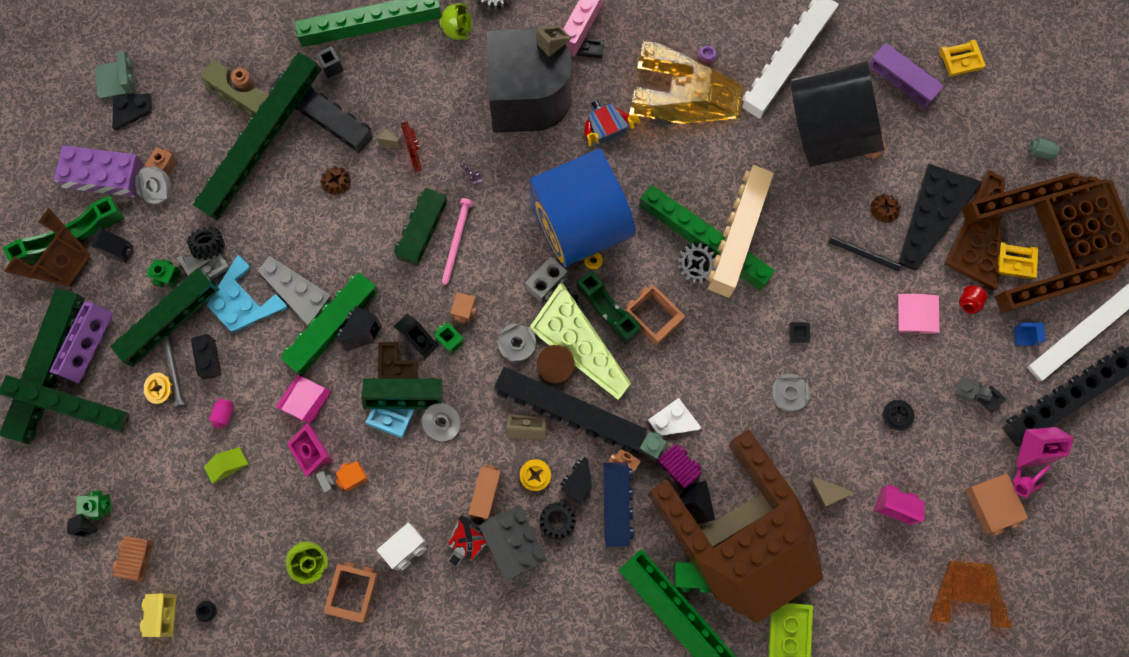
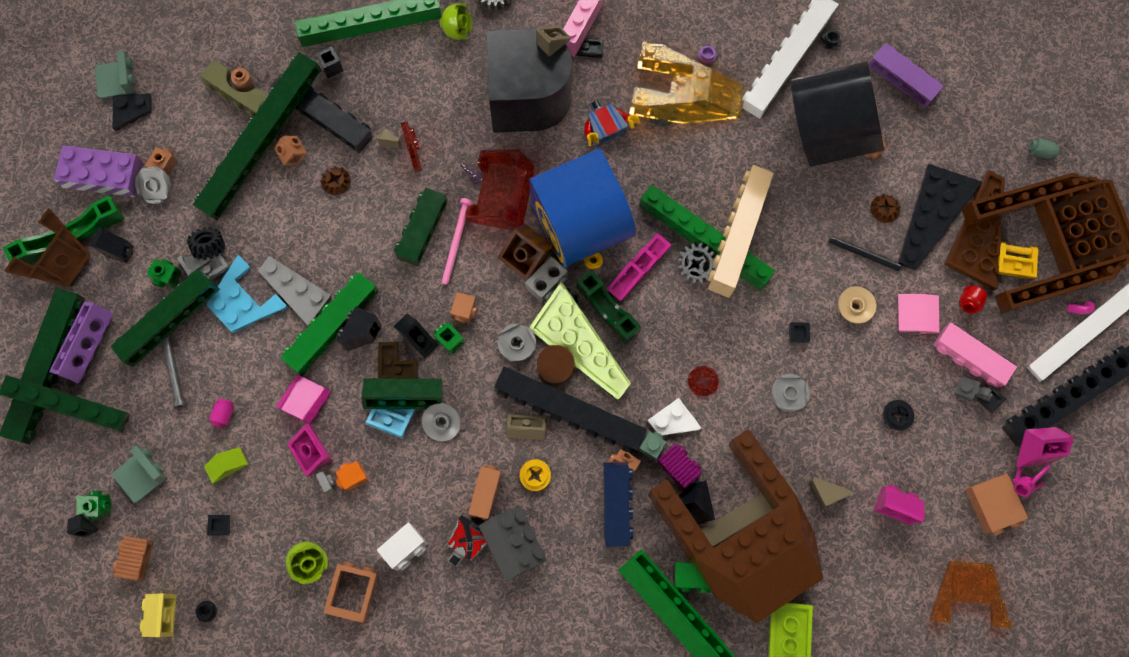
yellow gear [144,373,173,404] -> none
black brick [191,334,222,380] -> none
black tyre [540,502,576,540] -> none
black slope [560,457,592,505] -> none
nougat window [625,285,685,346] -> none
yellow plate [939,40,986,77] -> none
blue panel [1014,323,1046,346] -> none
none -> sand green bracket [113,445,168,503]
none -> black plate [207,515,230,536]
none -> nougat brick [274,135,307,166]
none -> clear red windscreen [465,149,535,231]
none -> reddish brown brick [497,223,554,281]
none -> dark pink slope [607,233,672,301]
none -> clear red gear [688,365,719,396]
none -> black plate [821,30,842,49]
none -> tan dish [838,287,876,324]
none -> bright pink brick [933,323,1017,389]
none -> dark pink arm [1067,301,1095,315]

